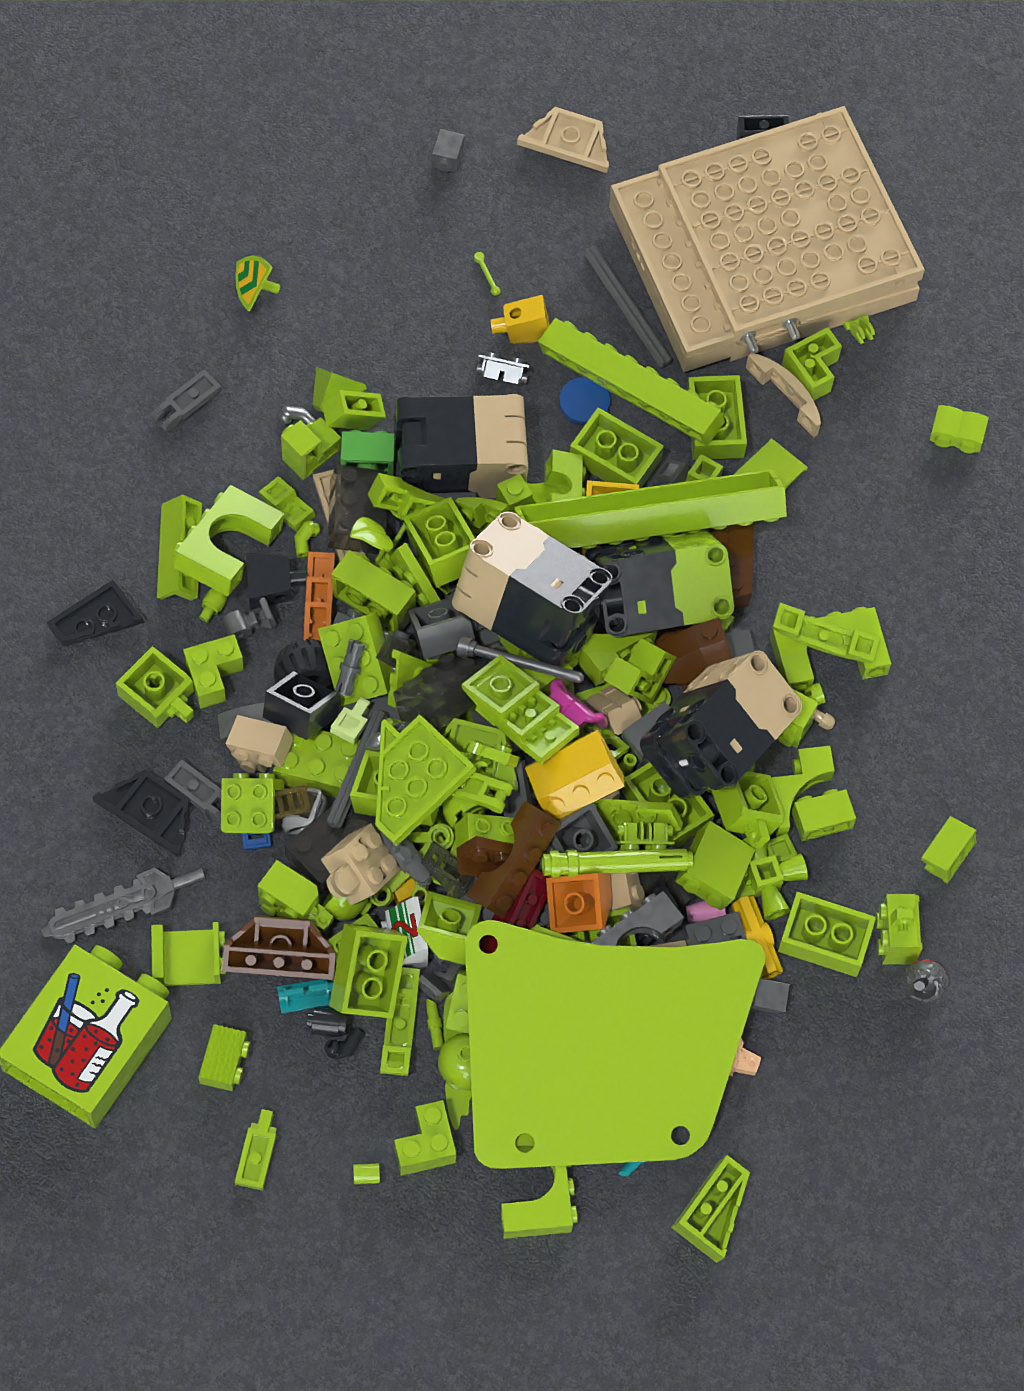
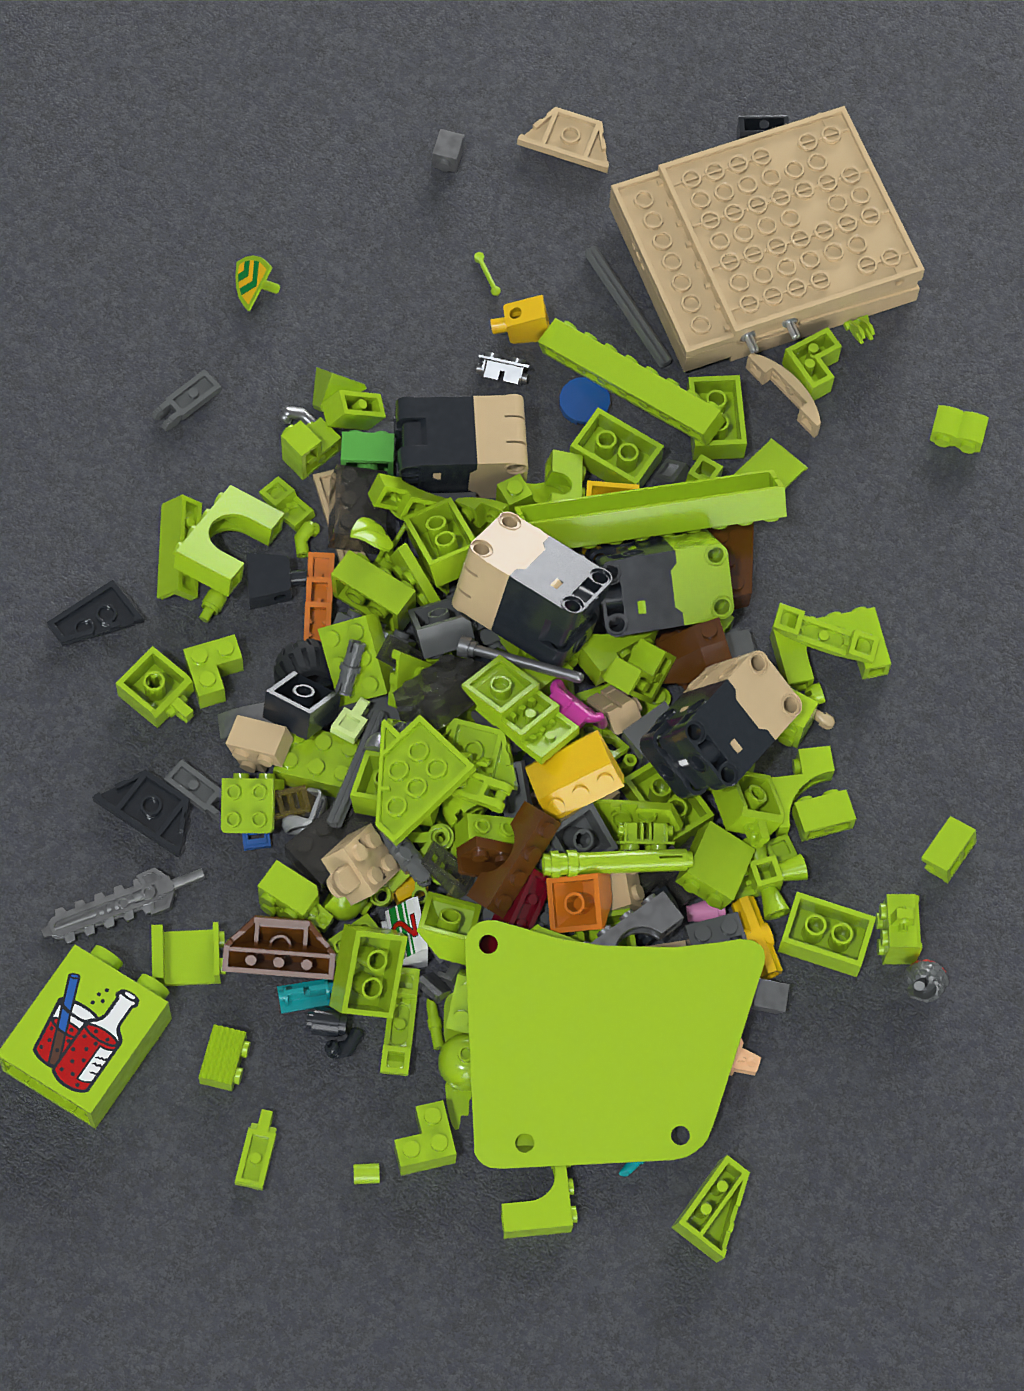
leg [222,598,277,641] -> none
lime plate [467,740,520,767] -> none

